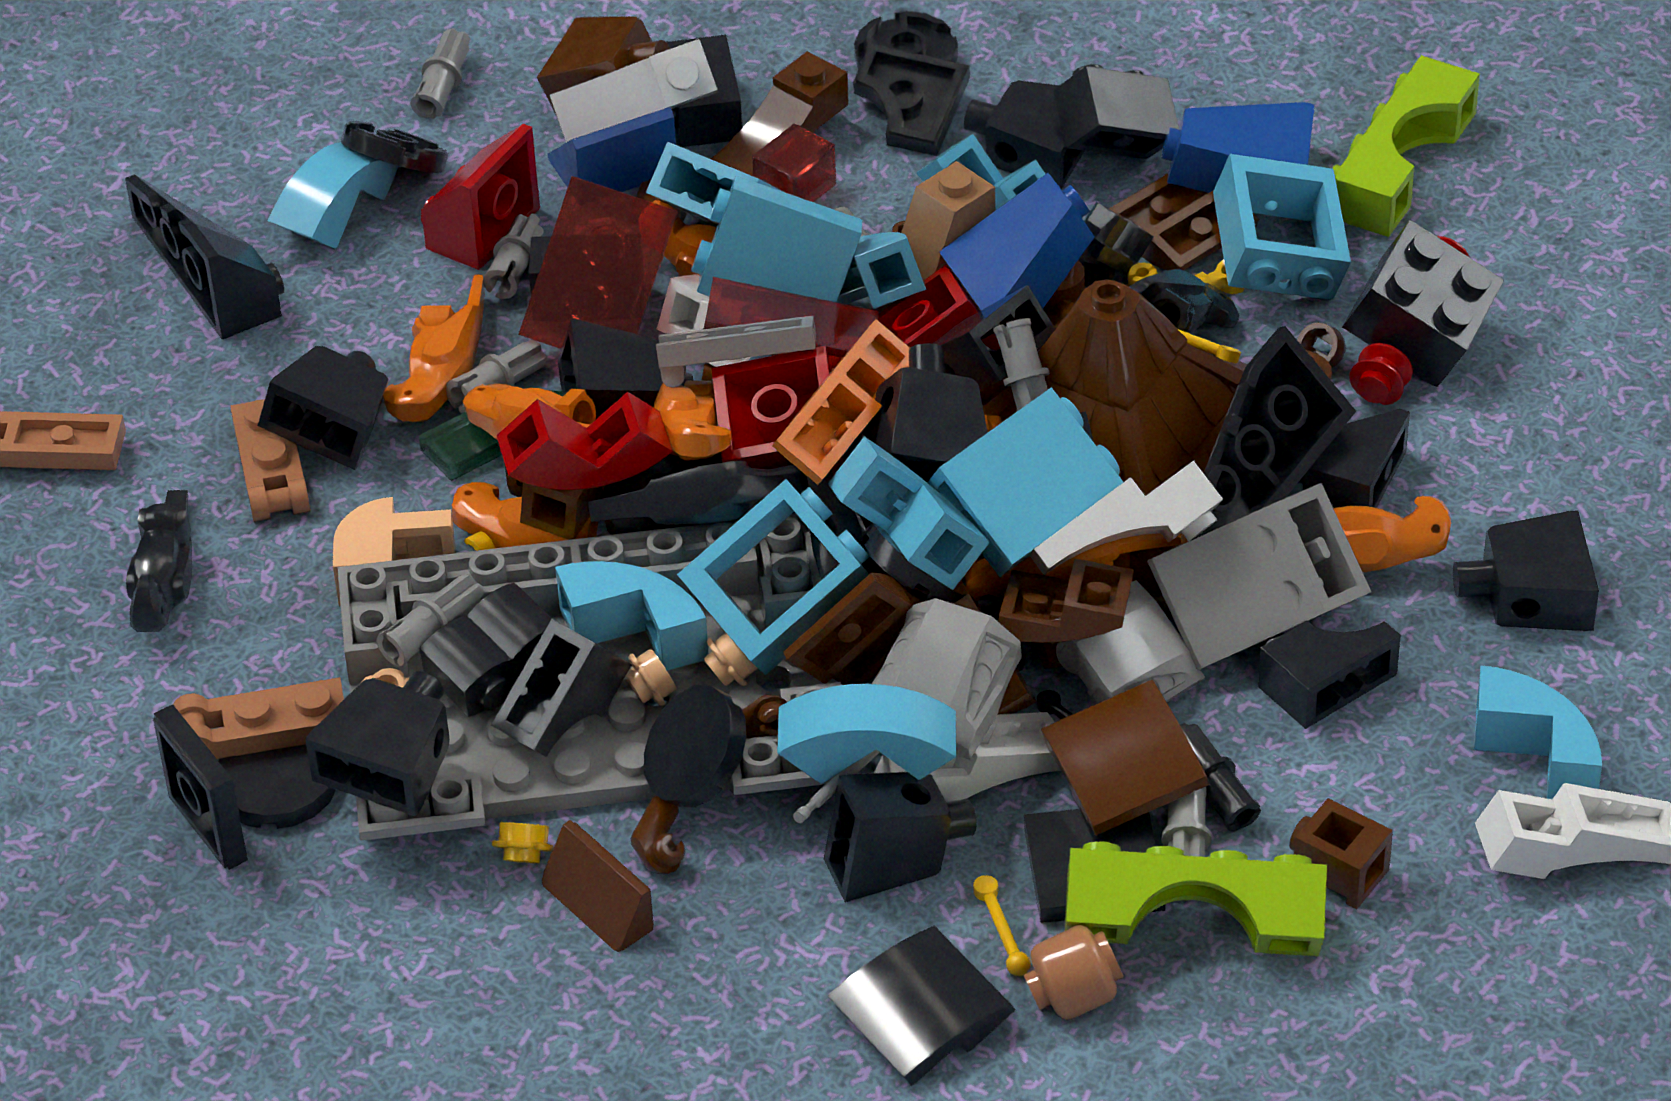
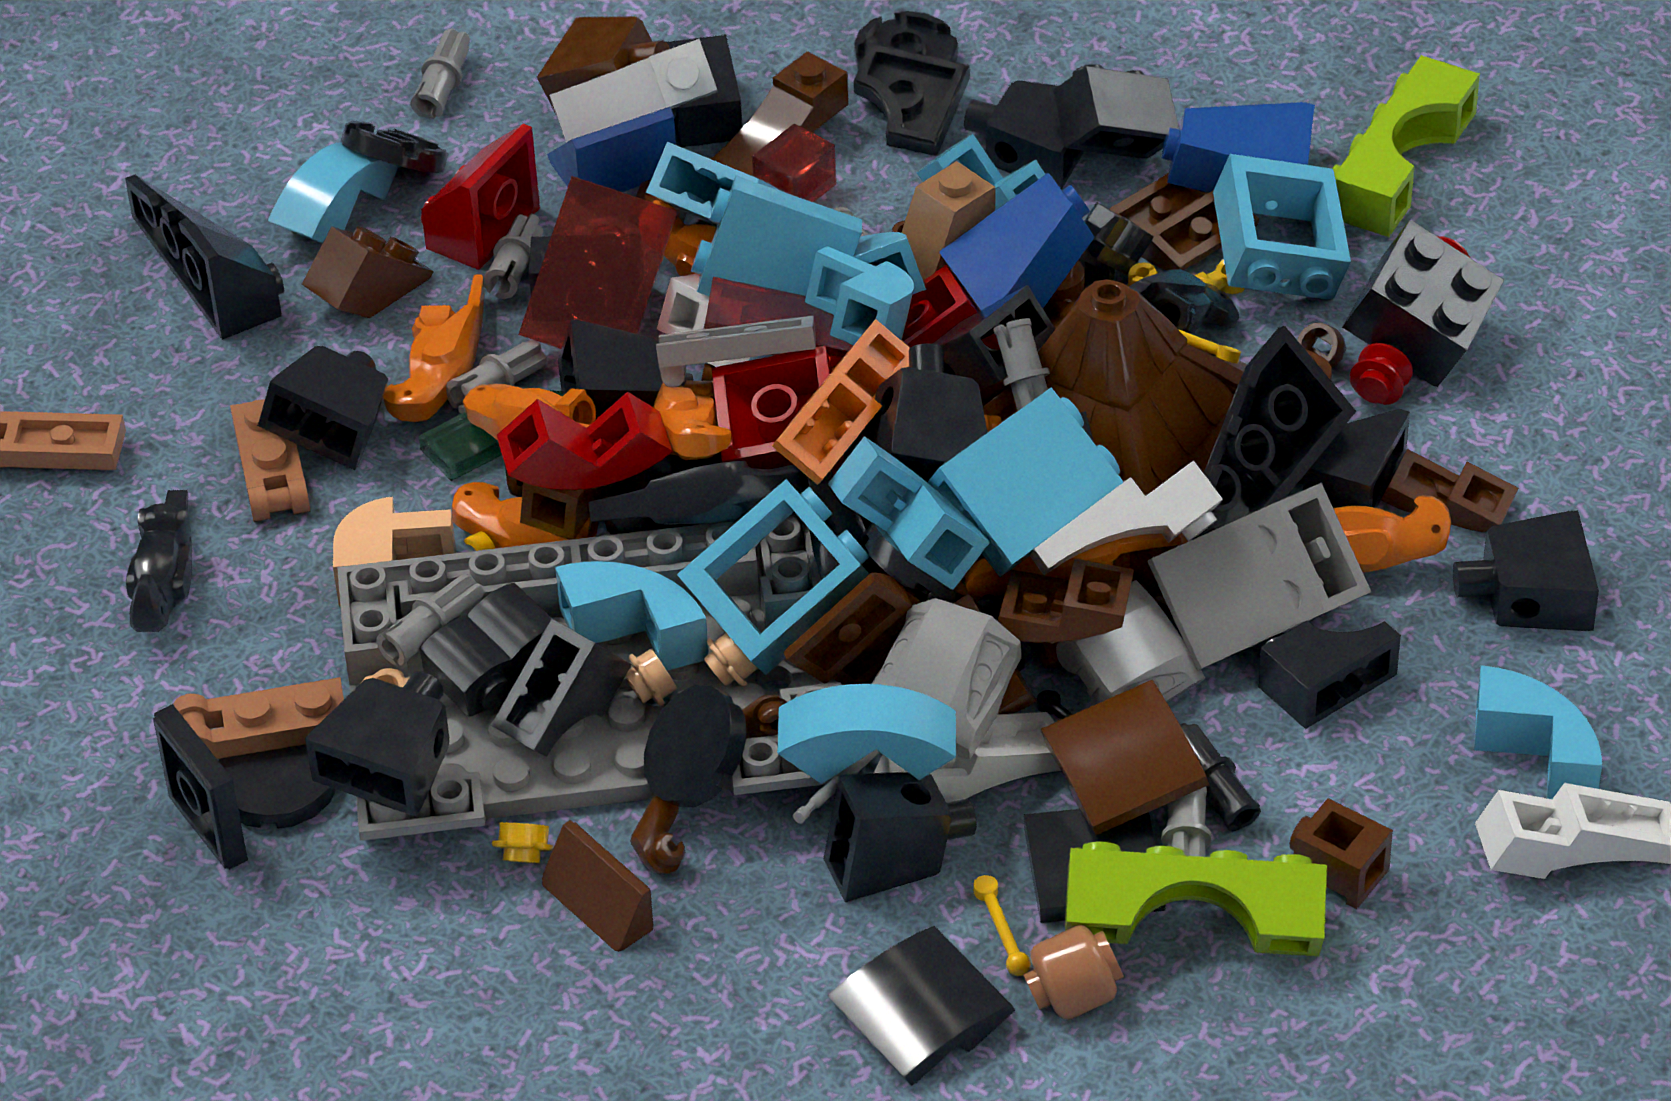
none -> reddish brown slope [302,226,434,319]
none -> medium azure brick [805,246,914,345]
none -> reddish brown slope [1381,449,1519,532]

